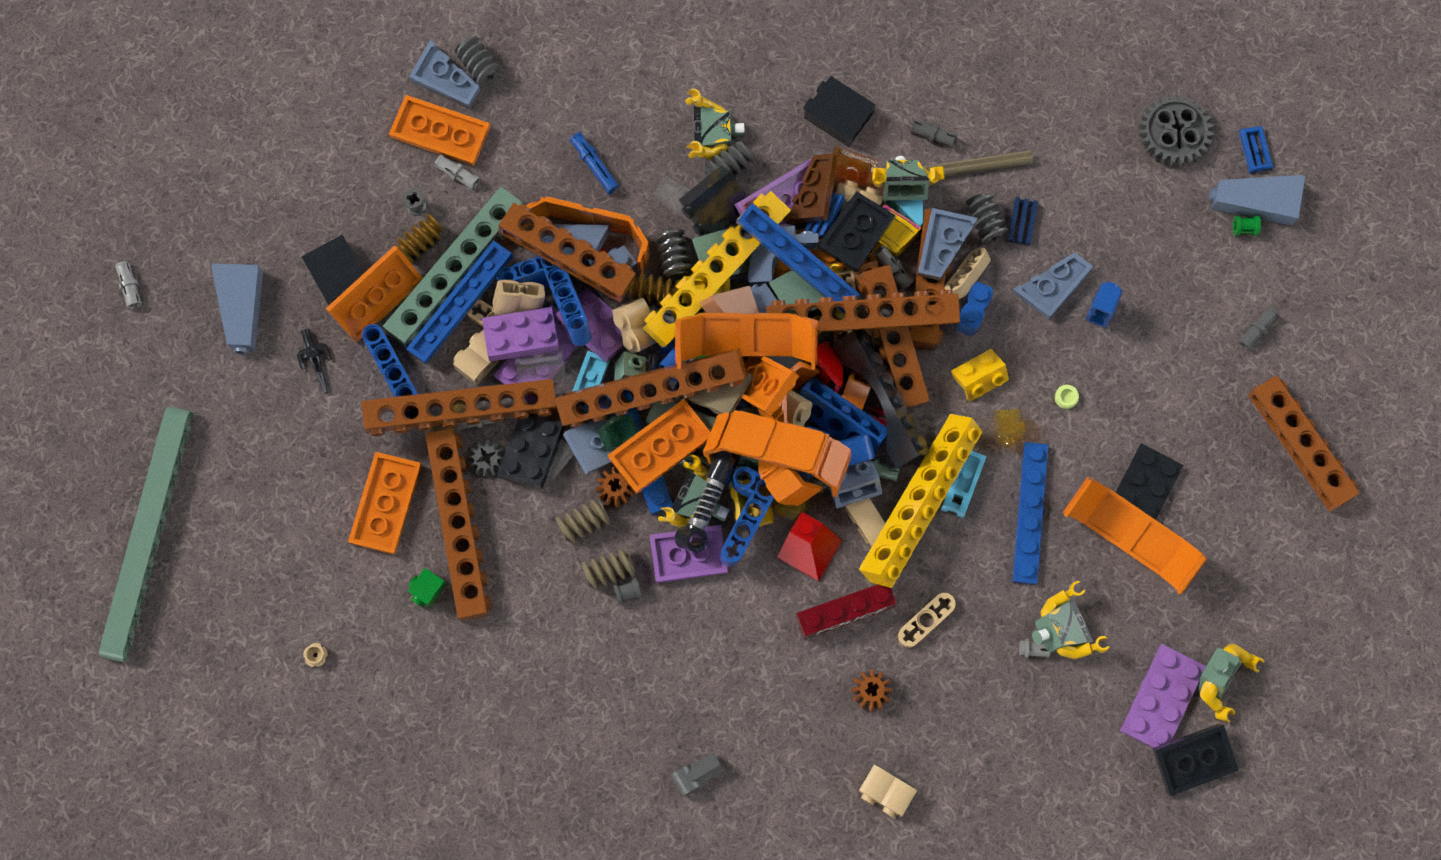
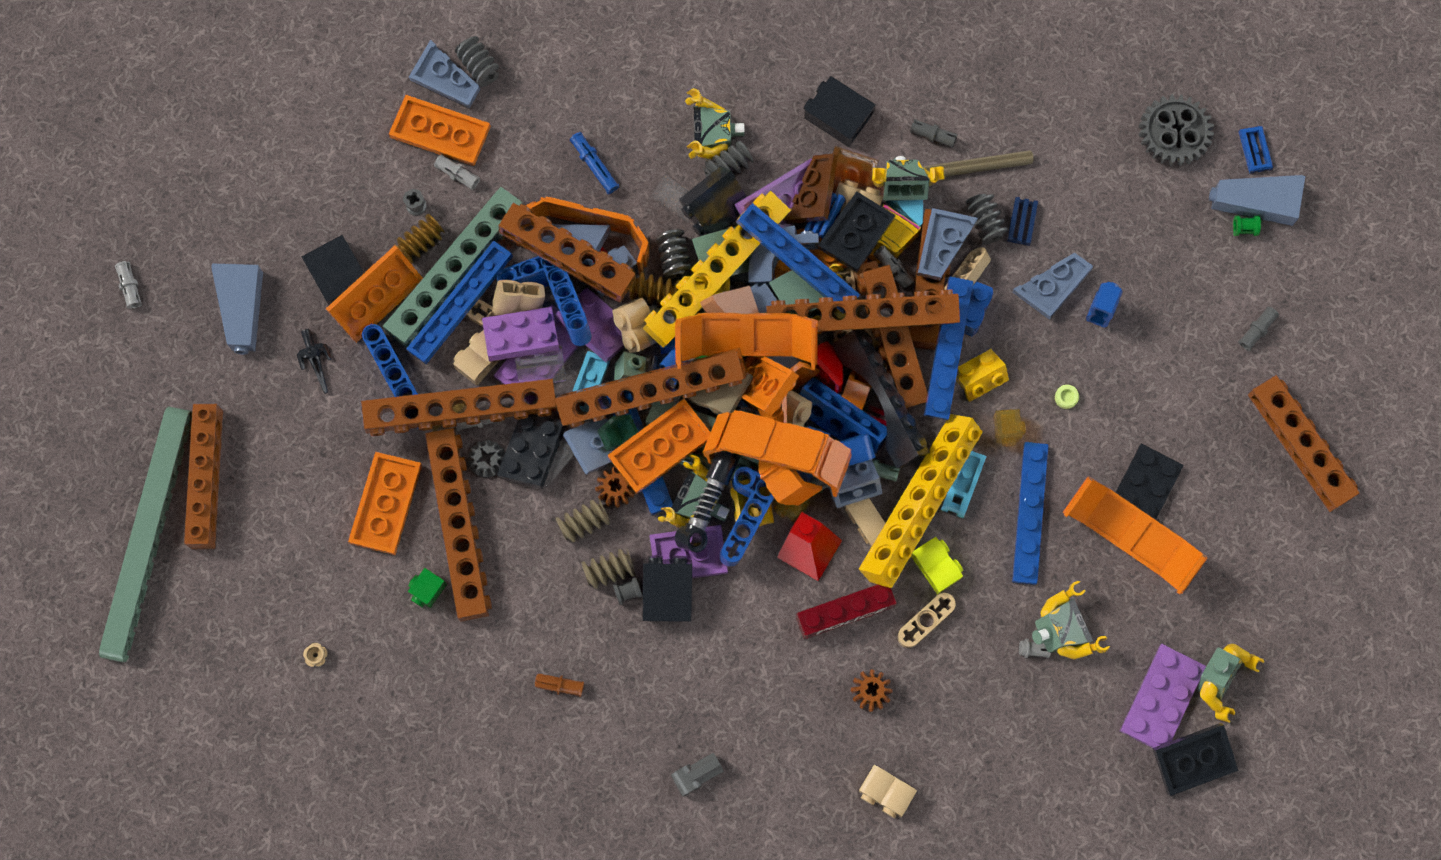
none -> dark orange brick [184,404,223,549]
none -> dark orange axle [535,674,584,697]
none -> black brick [642,555,692,622]
none -> neon yellow brick [911,537,963,595]
none -> blue plate [924,276,973,420]

